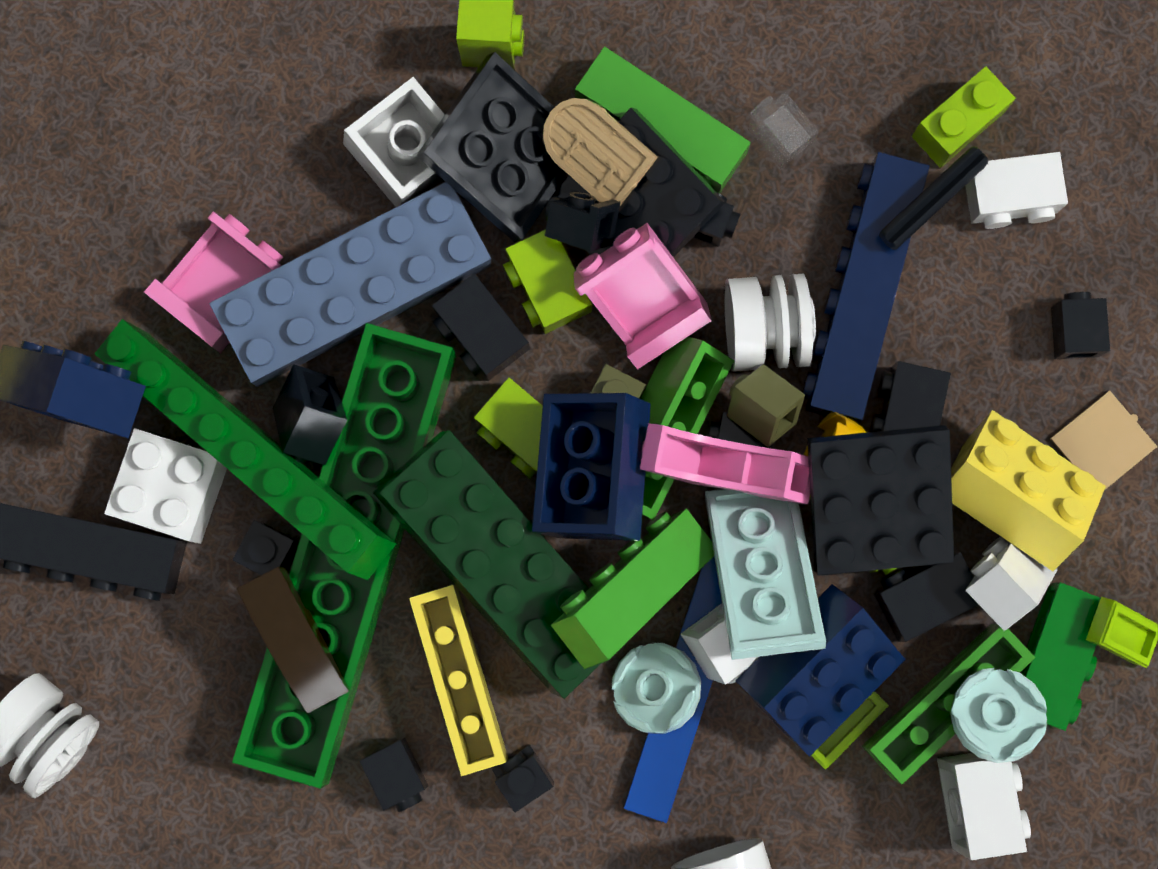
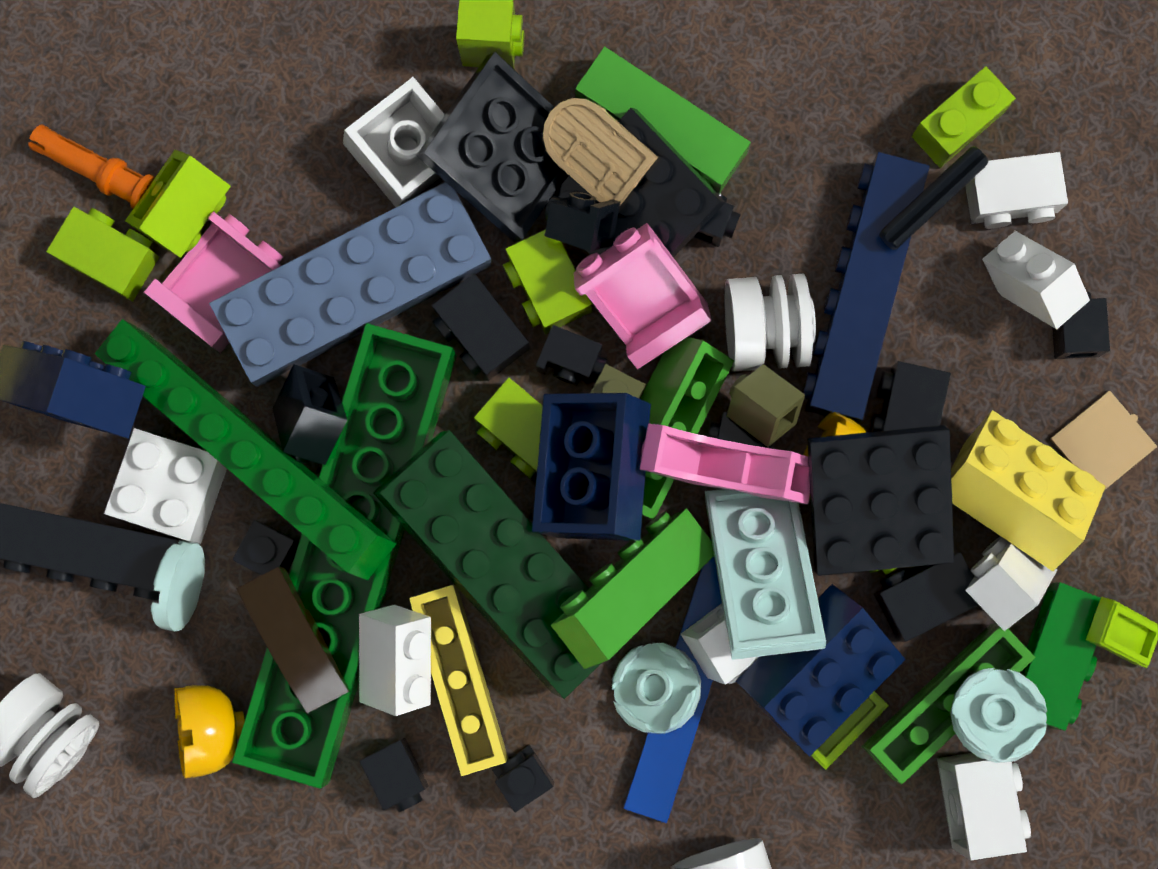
clear brick [748,92,819,169] -> none
none -> orange pin [28,124,155,209]
none -> lime brick [46,206,159,302]
none -> lime brick [125,150,231,258]
none -> light aqua tile [151,540,205,632]
none -> yellow cylinder [174,685,245,778]
none -> white brick [359,605,431,716]
none -> black brick [536,325,607,386]
none -> white brick [982,231,1090,329]

